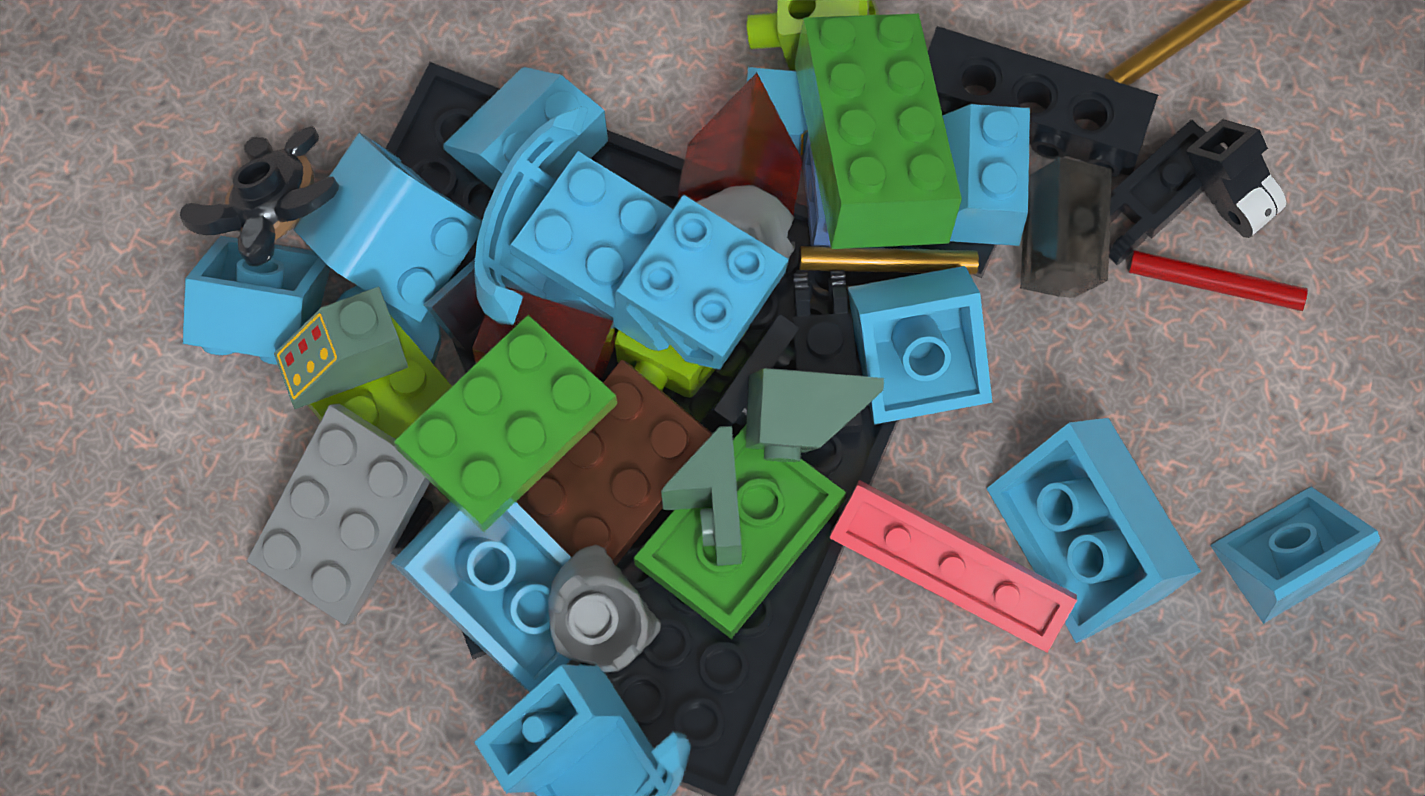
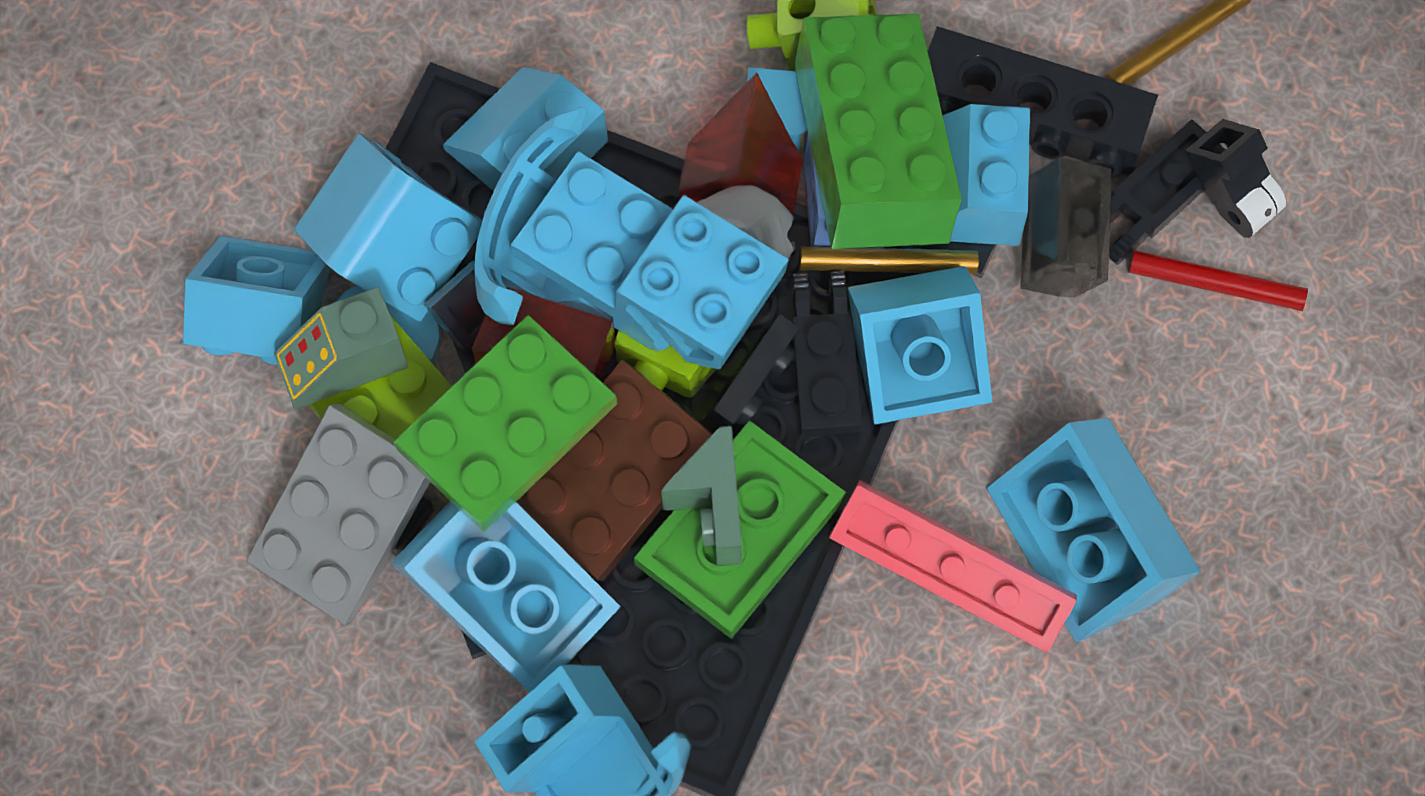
black animal [180,126,340,266] -> none
light grey hair [549,545,661,672] -> none
sand green slope [745,368,884,462] -> none
medium azure slope [1211,487,1381,624] -> none

